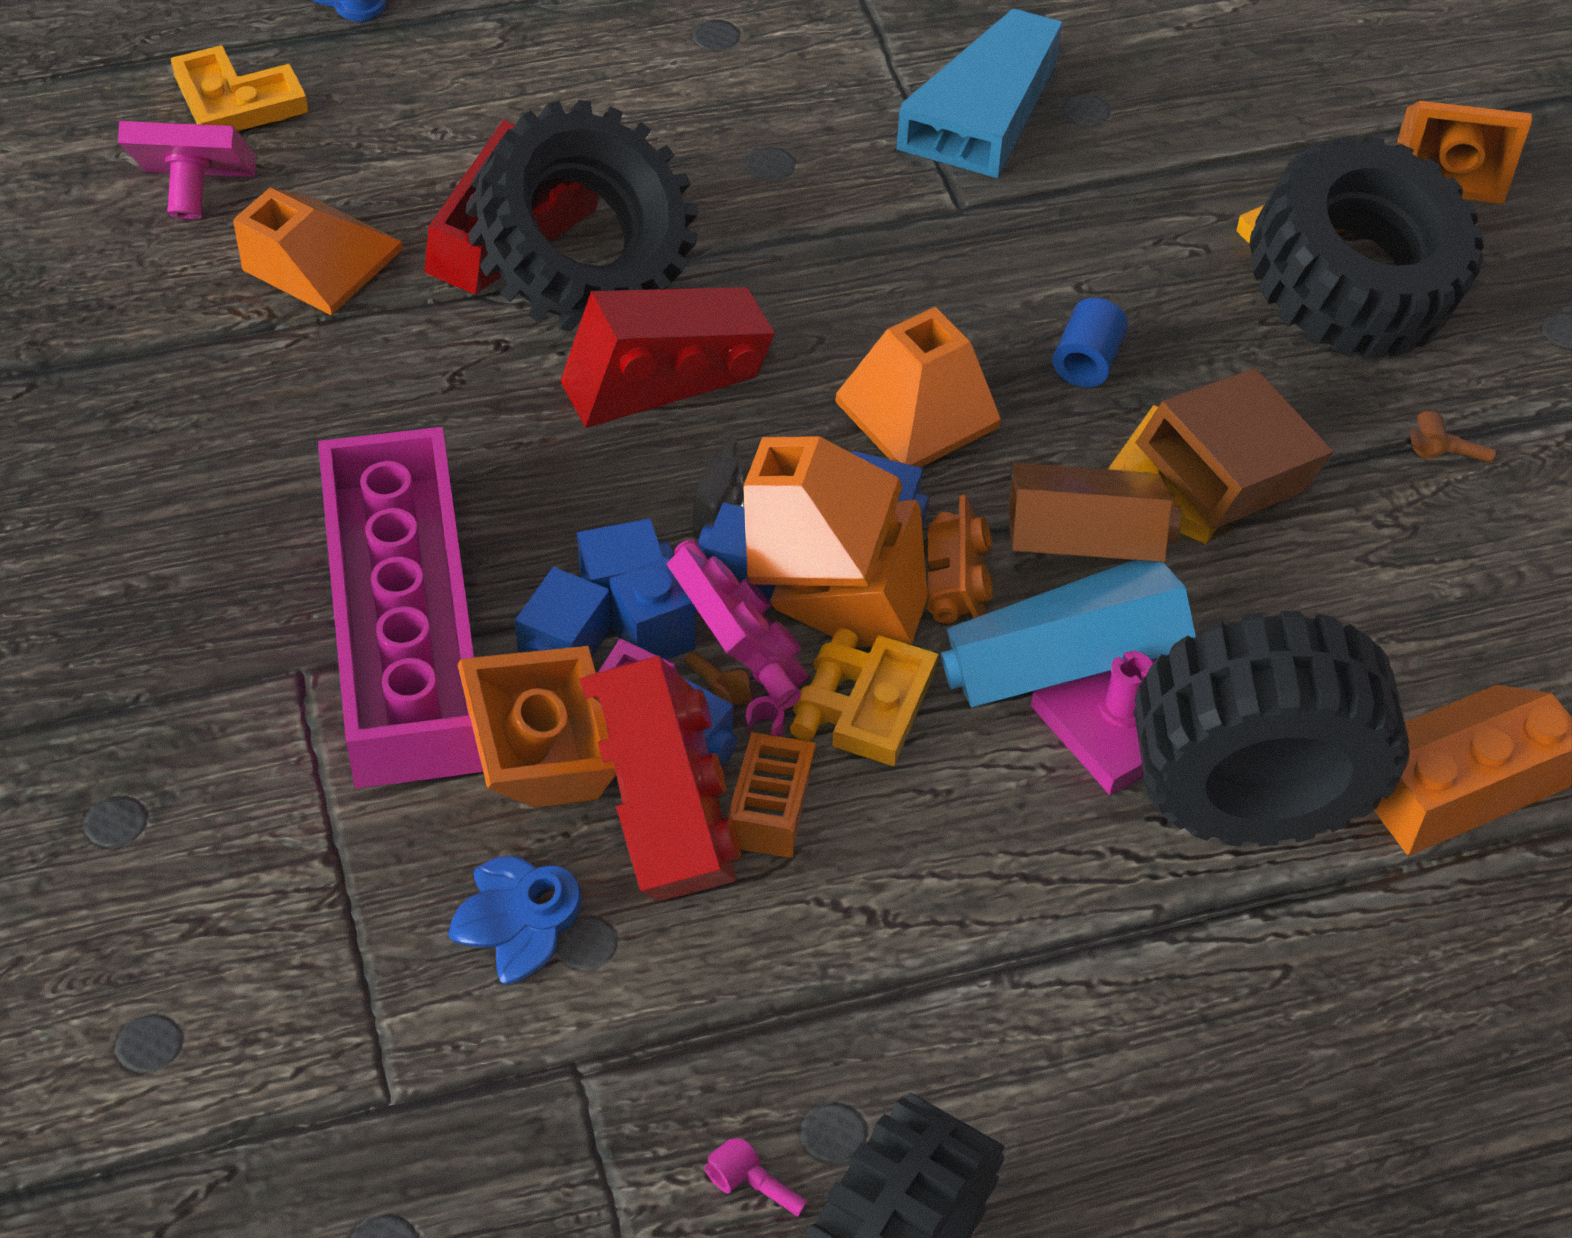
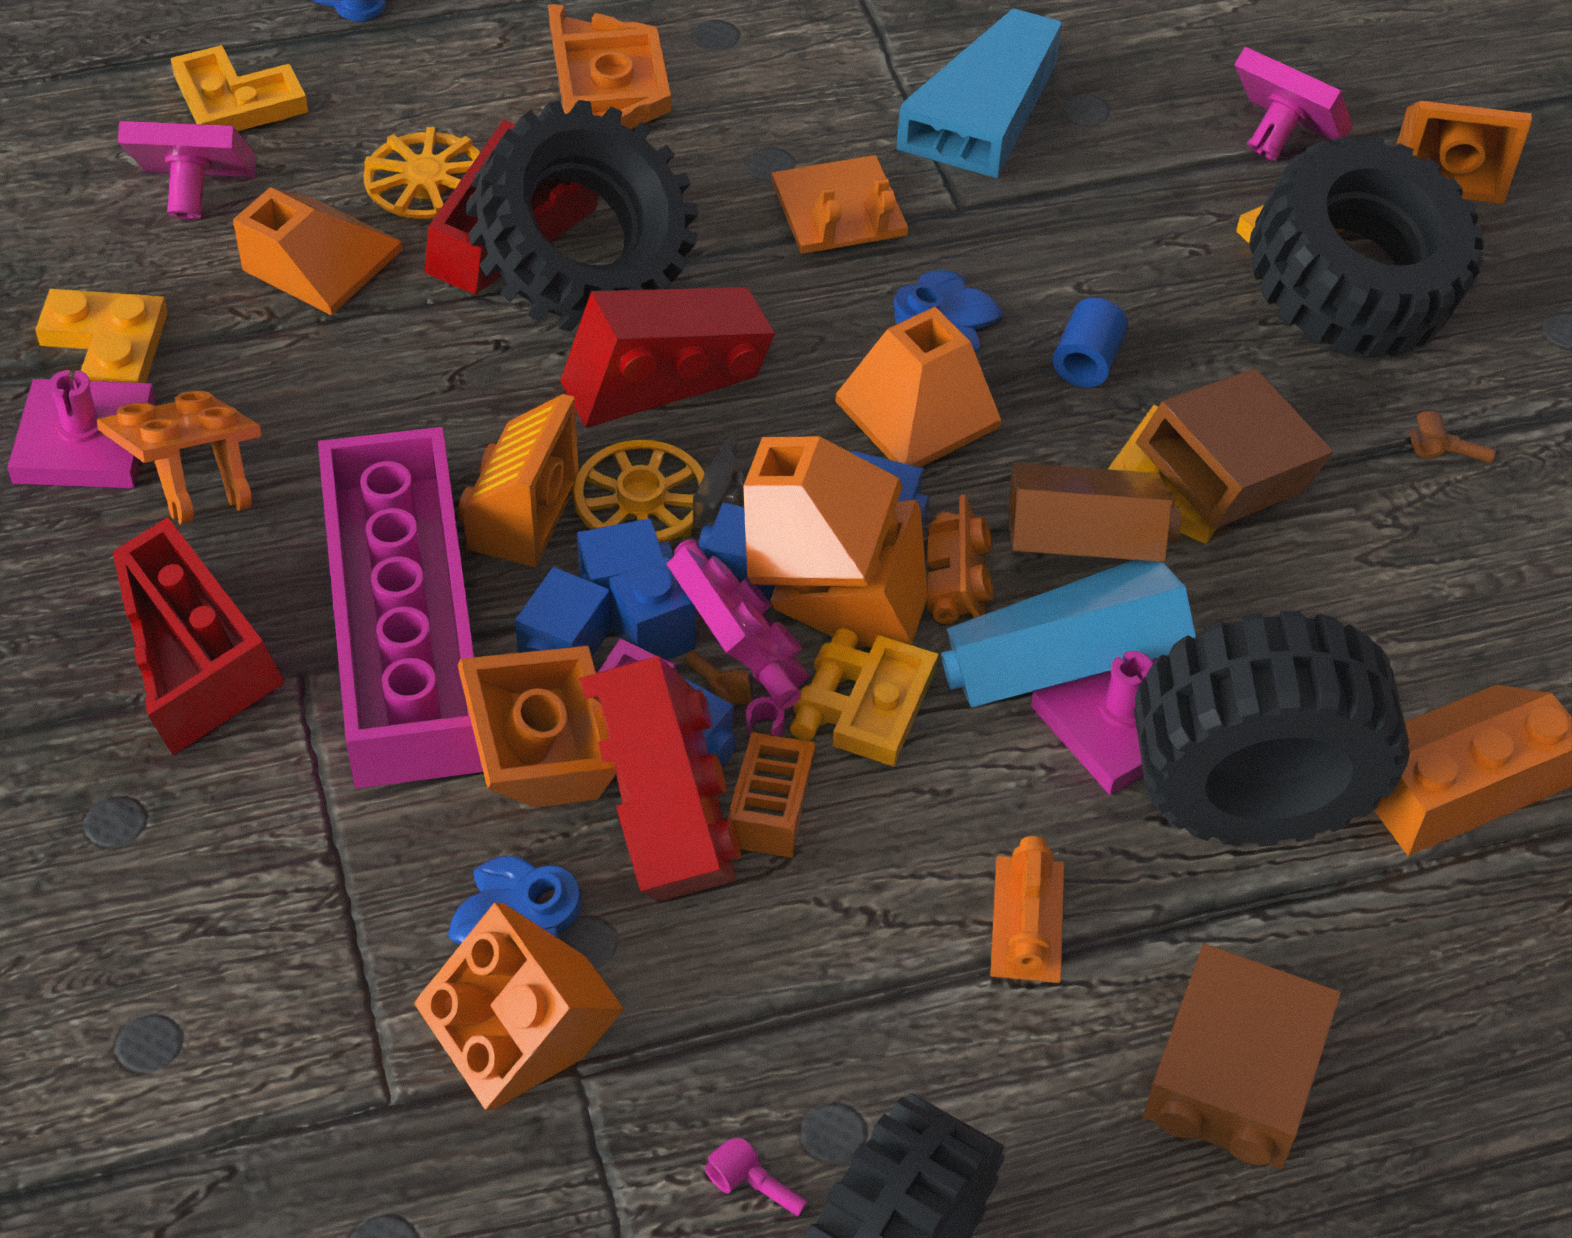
none -> dark pink tile [7,370,156,488]
none -> light orange plate [35,289,168,383]
none -> orange plate [97,391,261,525]
none -> red wedge [112,517,285,755]
none -> light orange wheel [363,127,480,219]
none -> orange slope [414,902,624,1110]
none -> orange slope [457,394,579,568]
none -> orange wing [548,4,671,129]
none -> light orange wheel [573,440,710,542]
none -> orange plate [771,155,908,254]
none -> blue plate [893,270,1003,353]
none -> orange hinge [990,836,1064,983]
none -> dark orange brick [1143,943,1341,1170]
none -> dark pink tile [1234,46,1353,161]

